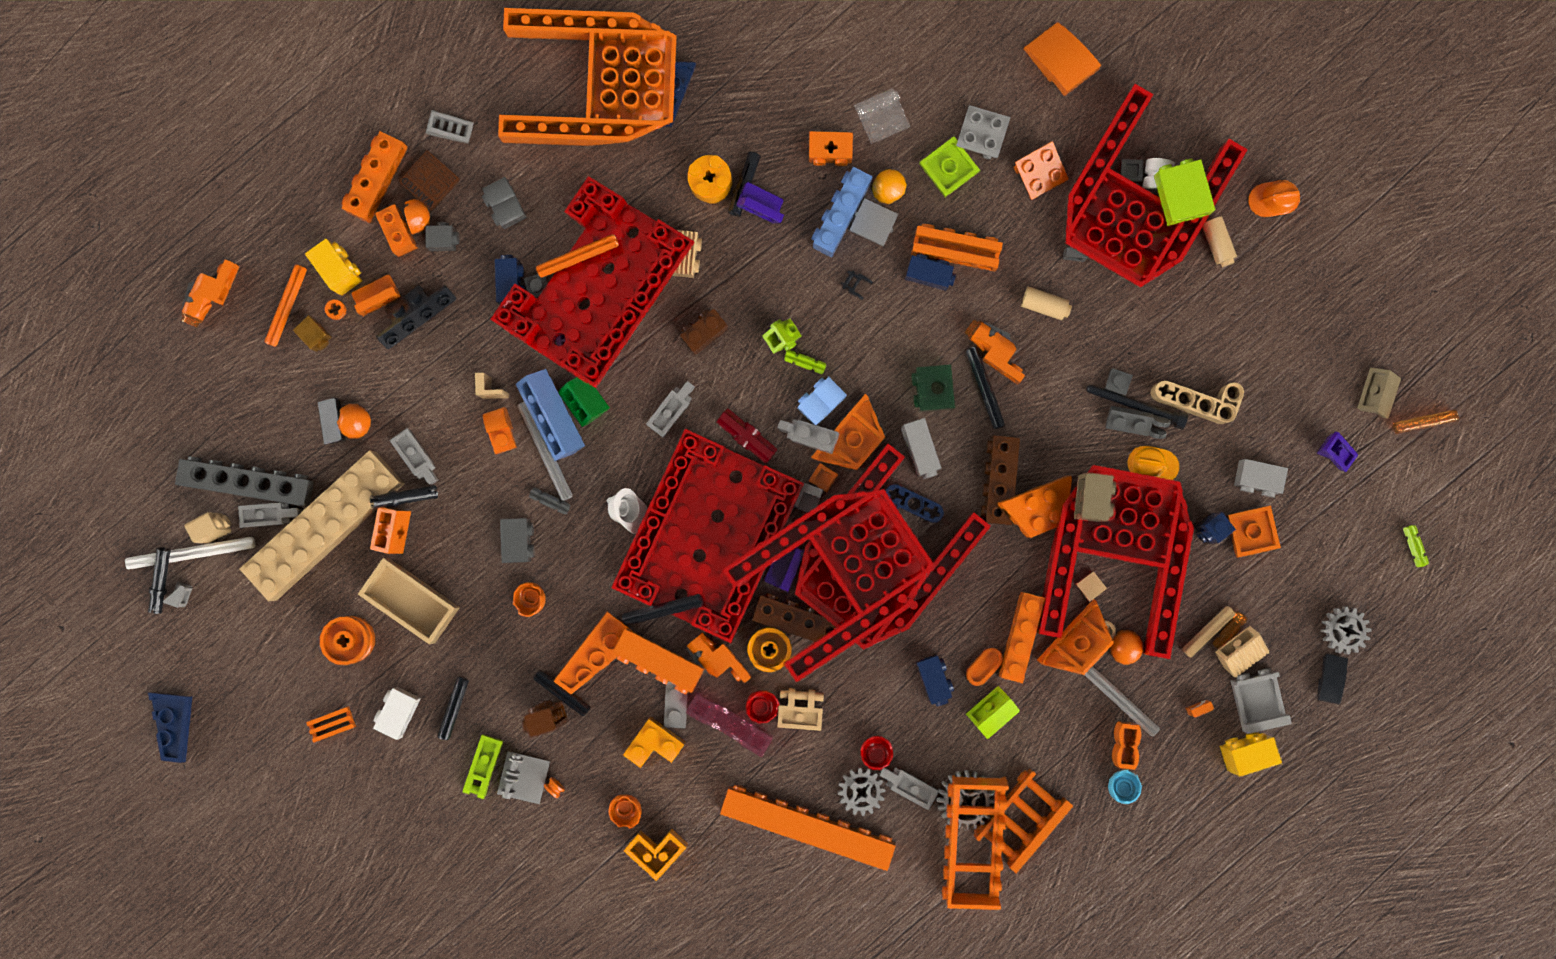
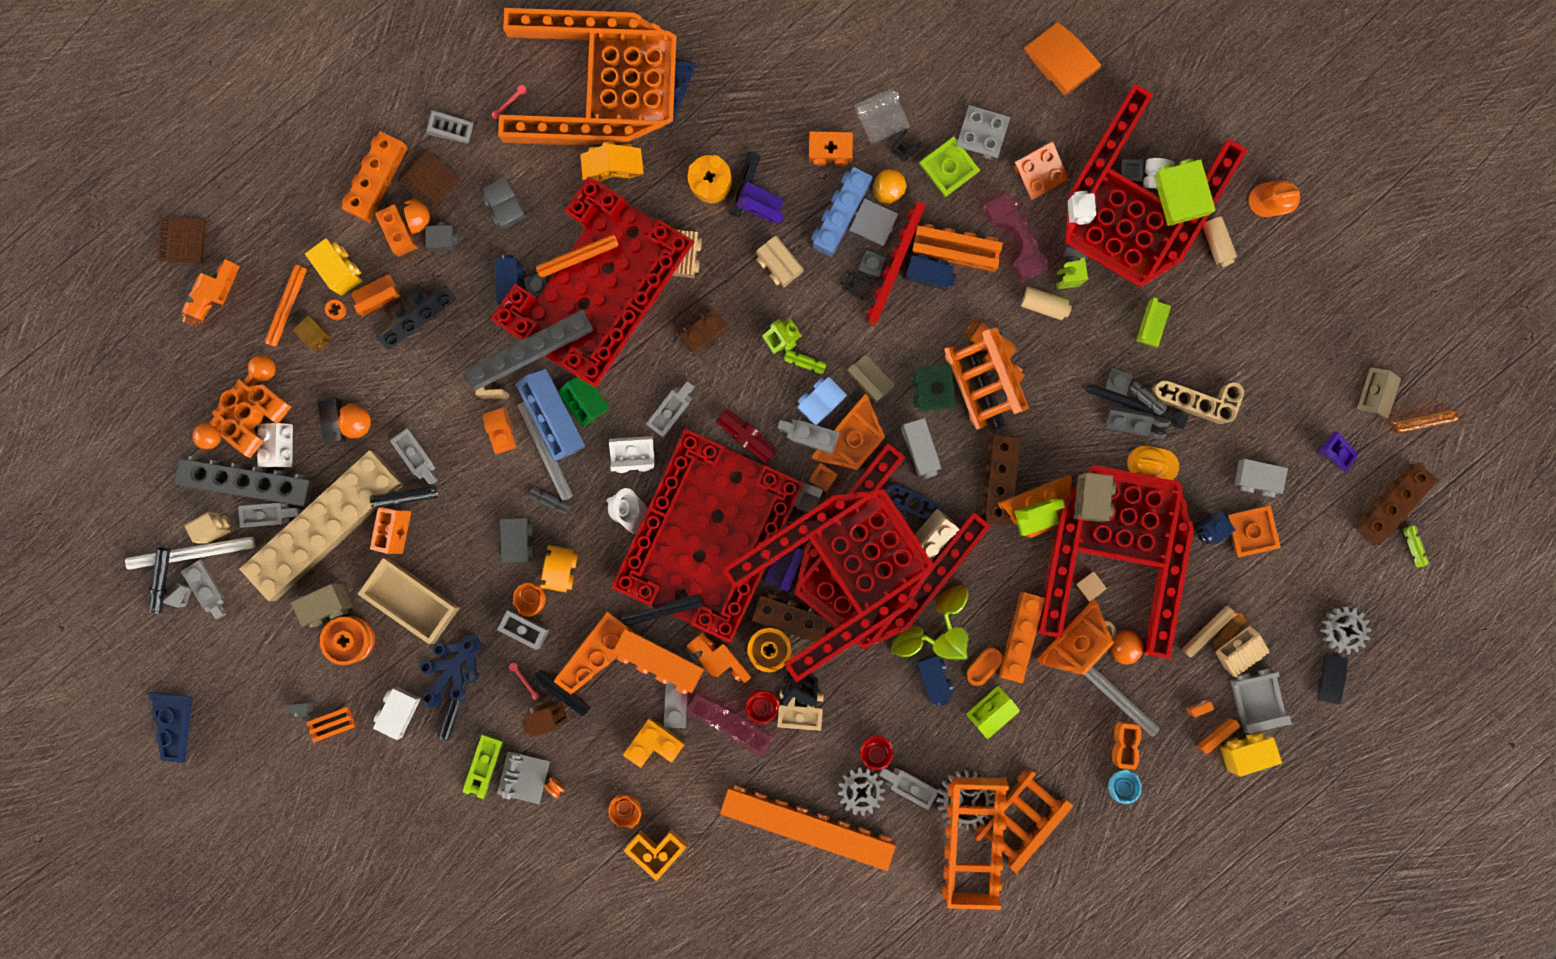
none -> reddish brown tile [157,217,206,263]
none -> light grey hinge [181,560,227,619]
none -> orange connector [192,355,292,458]
none -> white bracket [257,423,293,468]
none -> dark grey plate [285,701,314,717]
none -> dark tan brick [291,583,354,628]
none -> dark blue plant [420,635,481,708]
none -> dark grey plate [464,310,594,391]
none -> coral hinge [492,85,526,119]
none -> light grey brick [497,609,550,650]
none -> coral hinge [509,663,541,701]
none -> light orange brick [540,545,578,592]
none -> light orange brick [580,141,643,182]
none -> white bracket [609,436,655,473]
none -> tan brick [756,236,803,288]
none -> black bracket [782,672,818,707]
none -> dark tan panel [847,355,894,403]
none -> dark grey plate [858,250,886,278]
none -> red plate [866,201,926,327]
none -> lime plant [890,585,968,659]
none -> black piece [891,129,922,162]
none -> tan brick [915,509,959,561]
none -> orange fence [944,328,1030,430]
none -> clear pink arch [983,193,1048,284]
none -> lime panel [1015,498,1065,536]
none -> lime hinge [1056,258,1088,290]
none -> white brick [1068,191,1096,224]
none -> dark grey axle [1129,381,1167,415]
none -> lime panel [1136,297,1171,348]
none -> orange tile [1197,718,1240,754]
none -> reddish brown brick [1354,463,1439,545]

